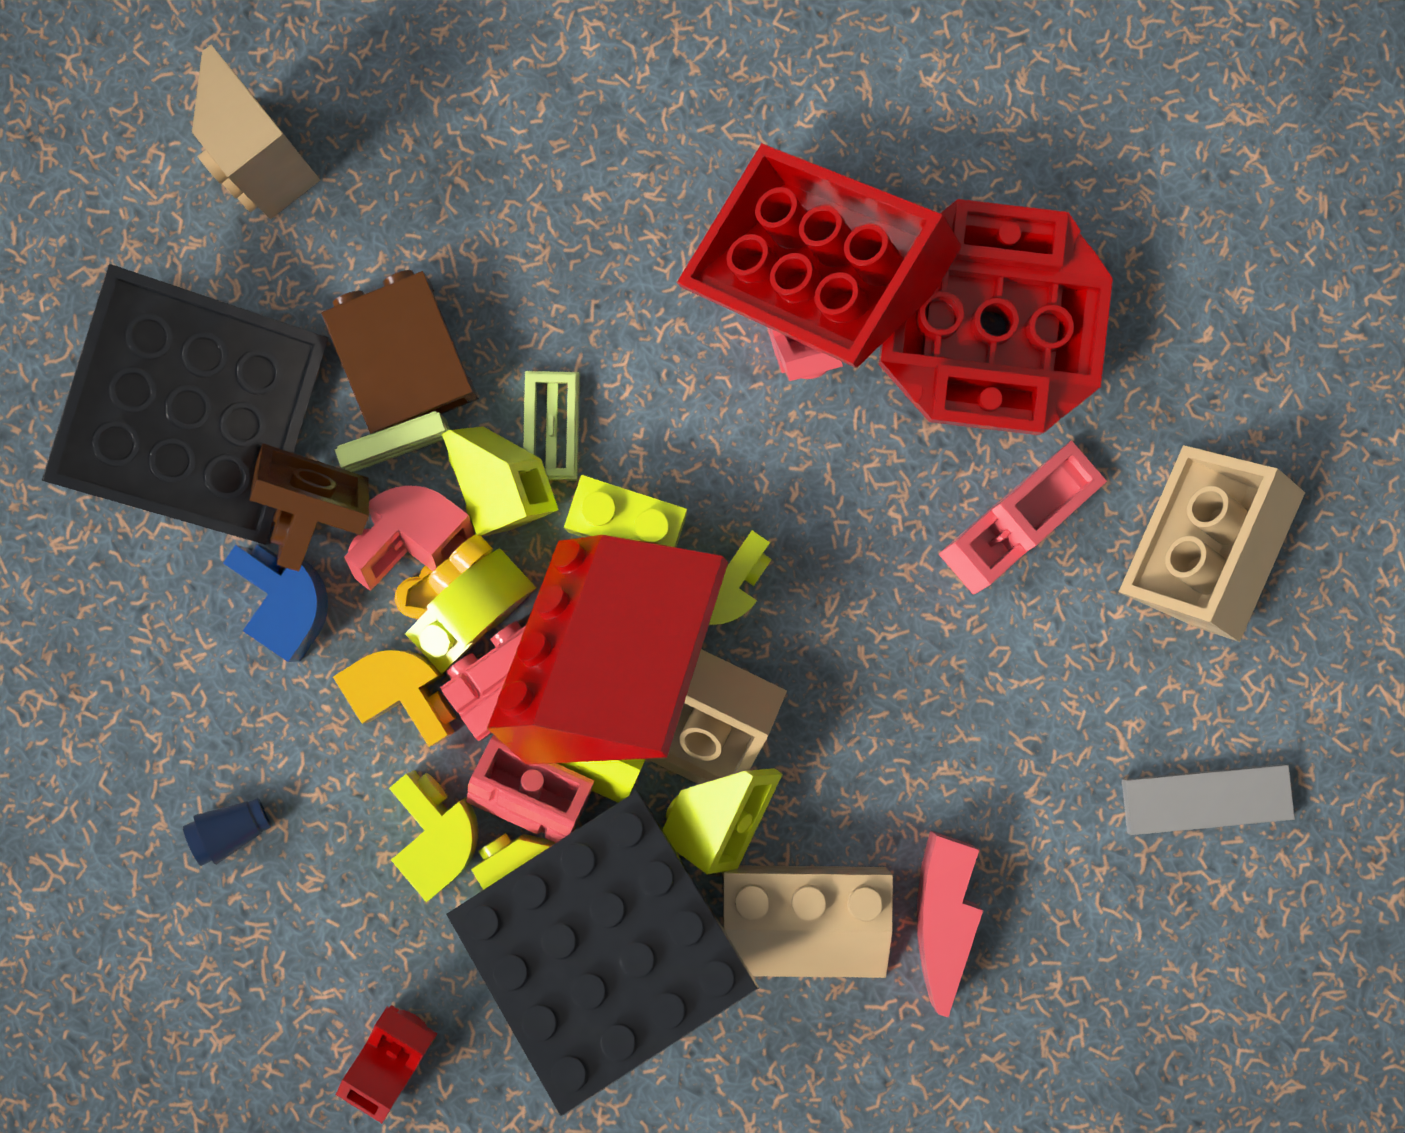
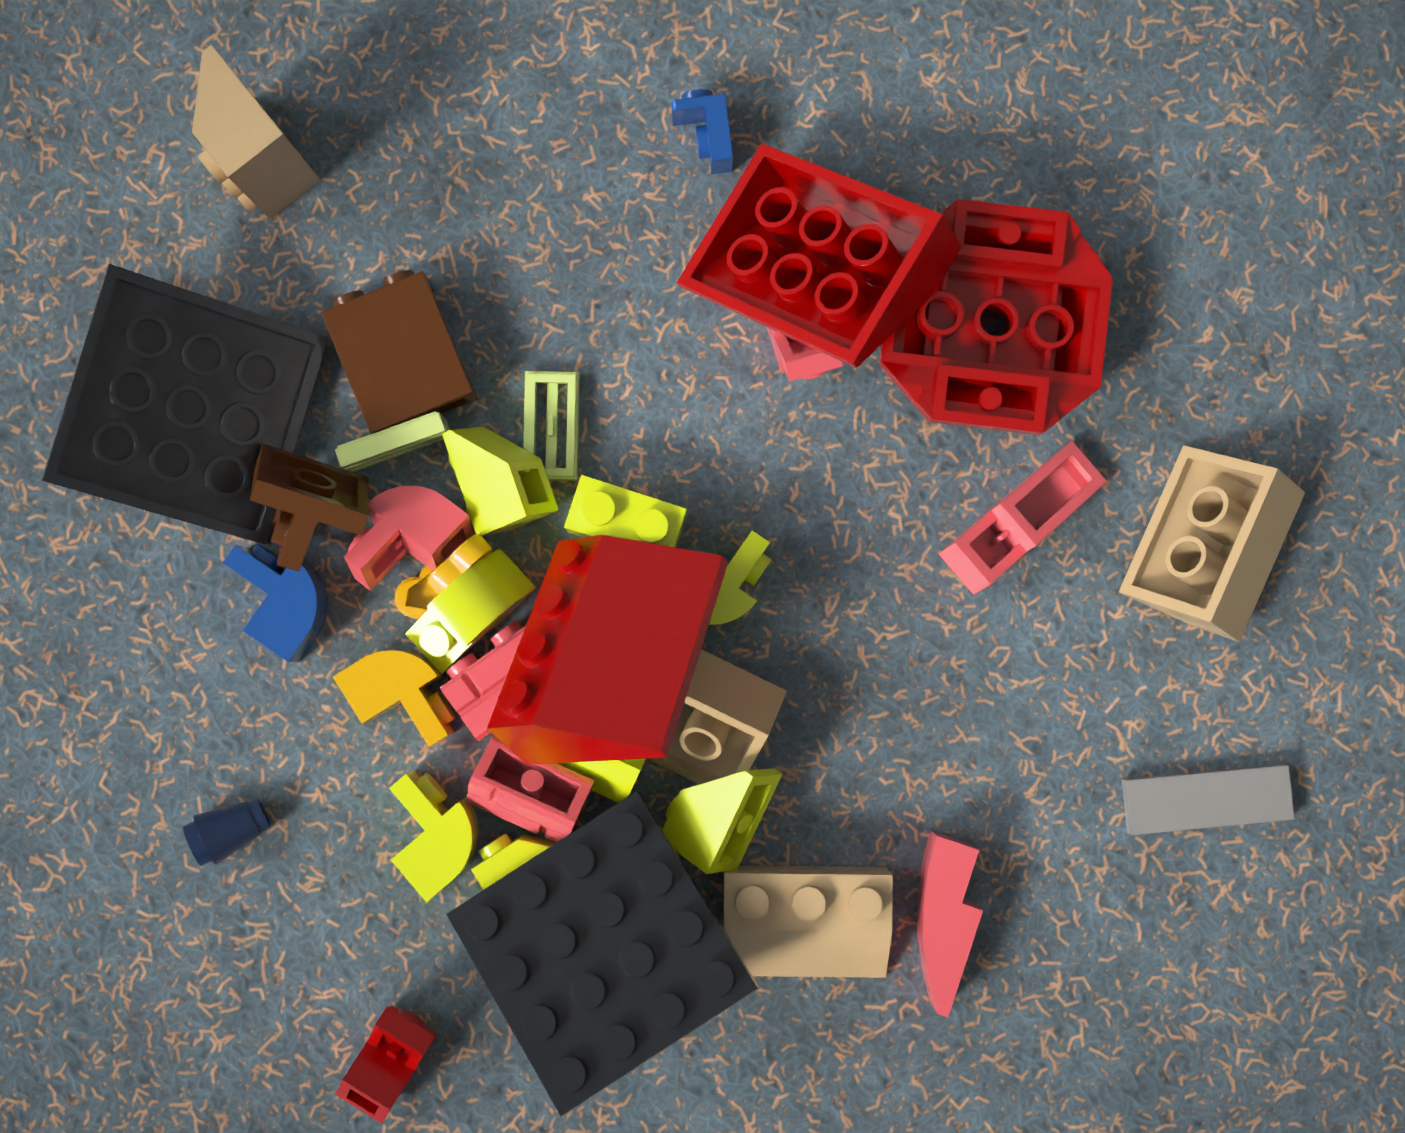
none -> blue bracket [671,89,733,174]

